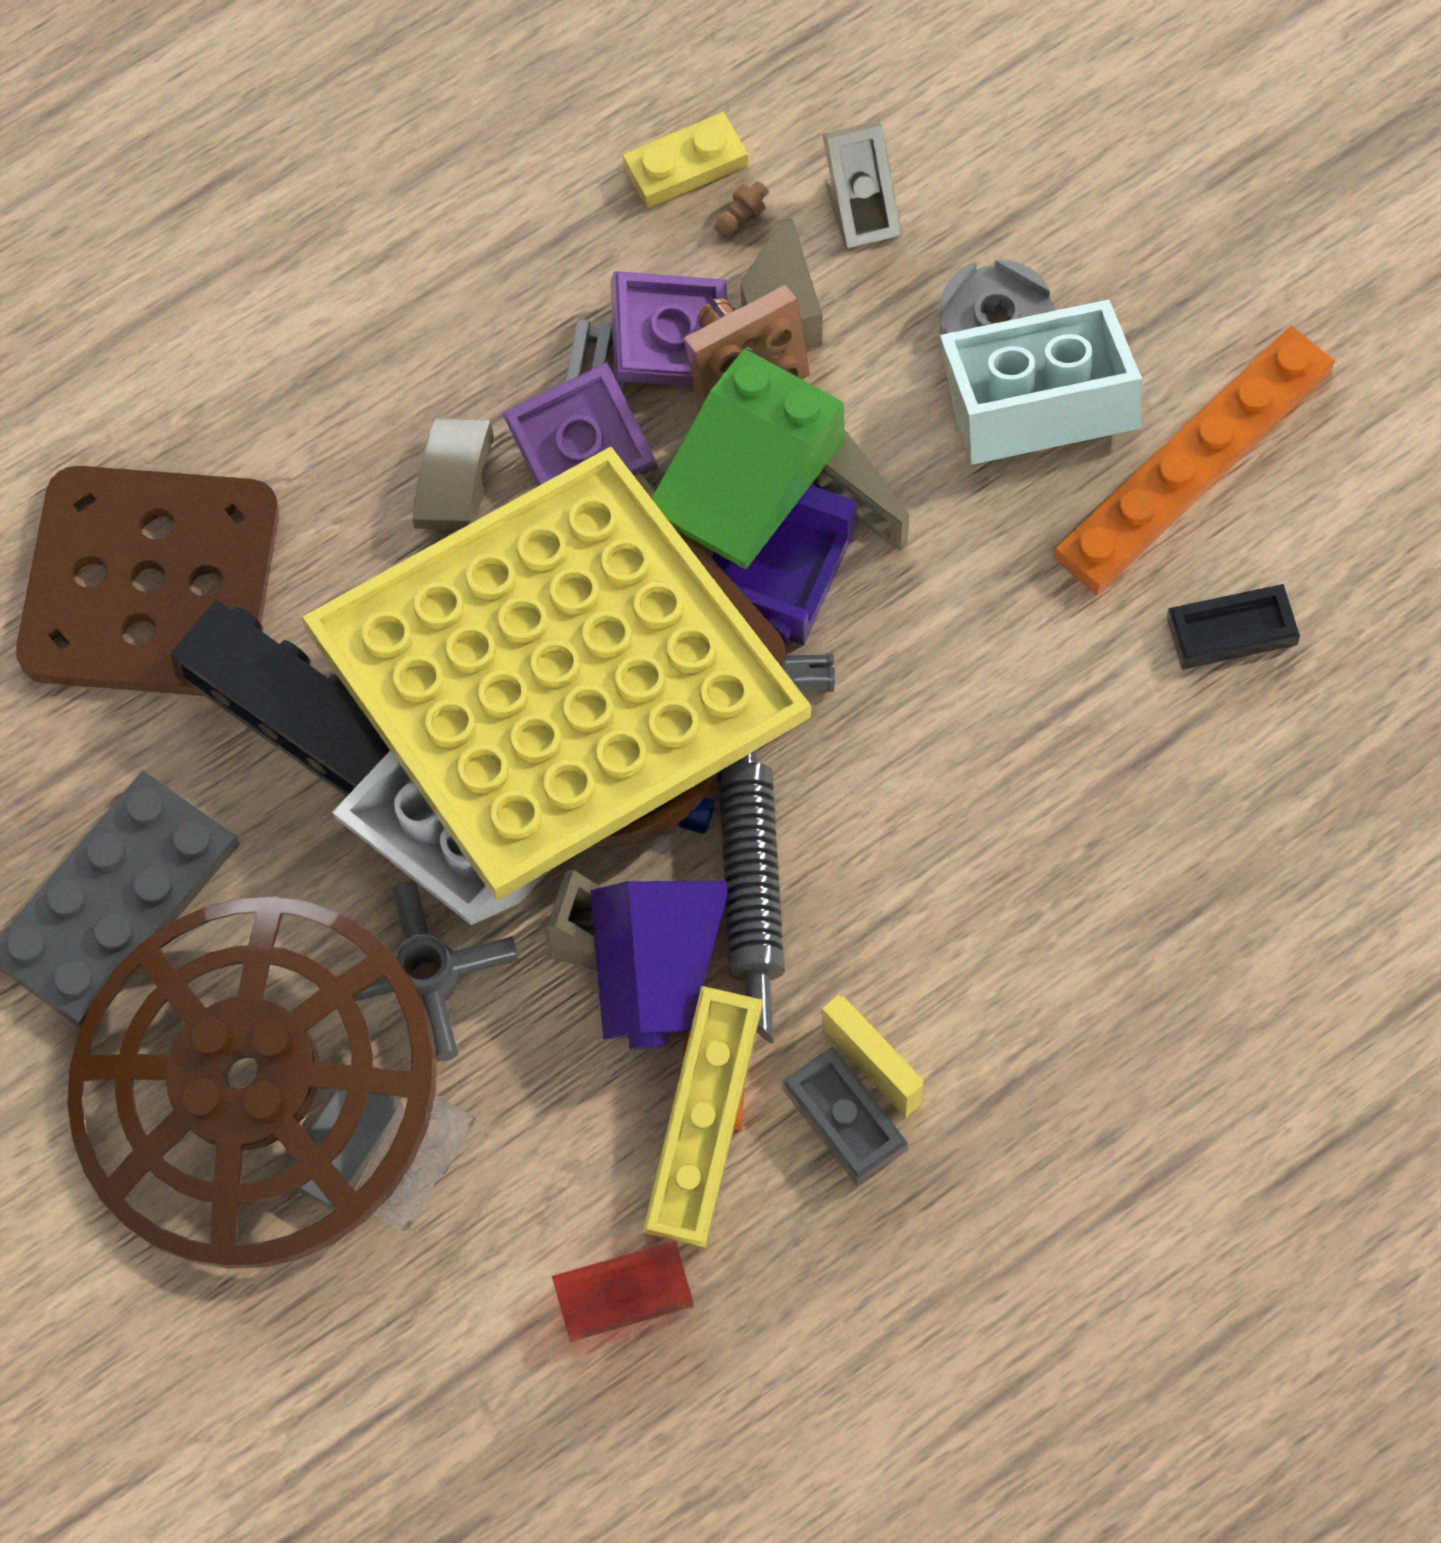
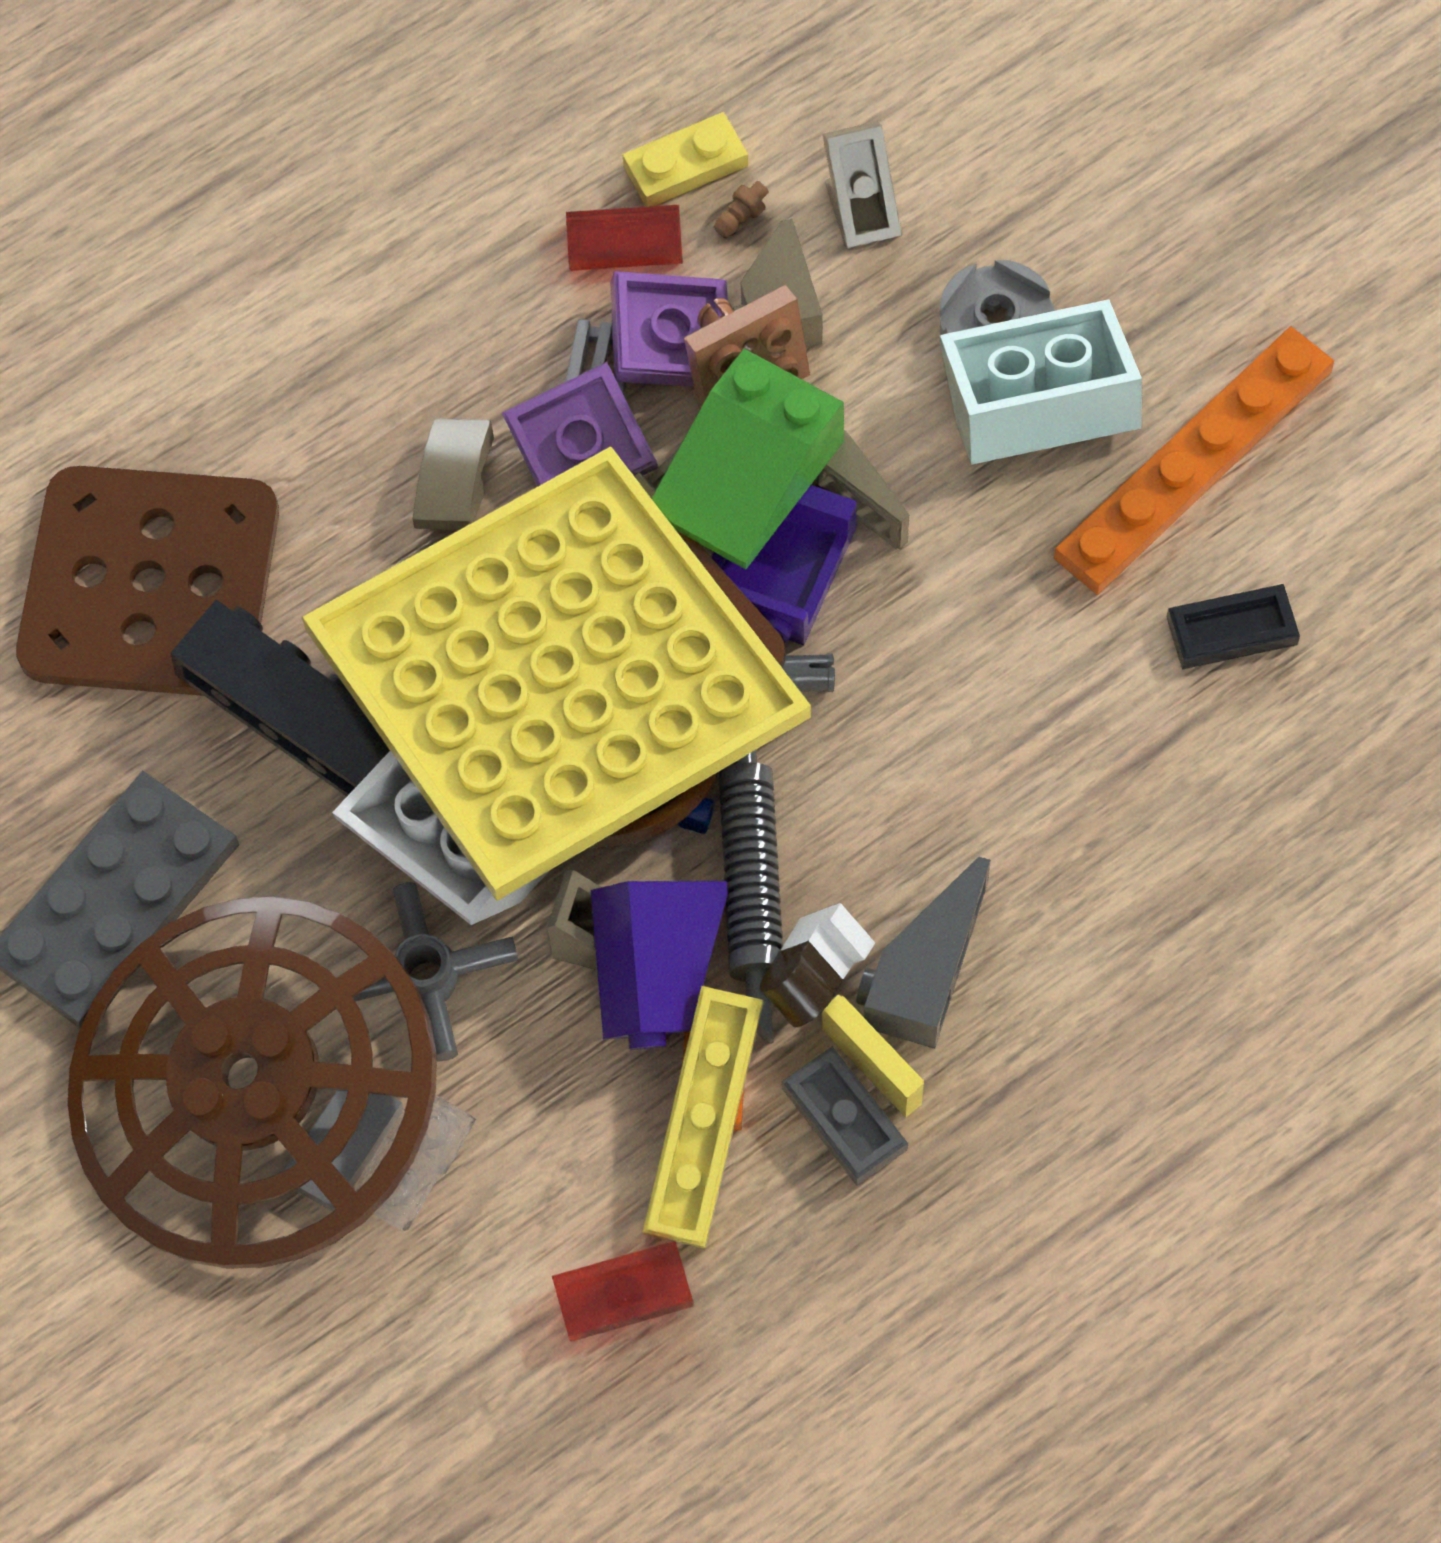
none -> clear red tile [566,204,683,271]
none -> leg [760,903,875,1028]
none -> dark grey slope [856,857,991,1049]

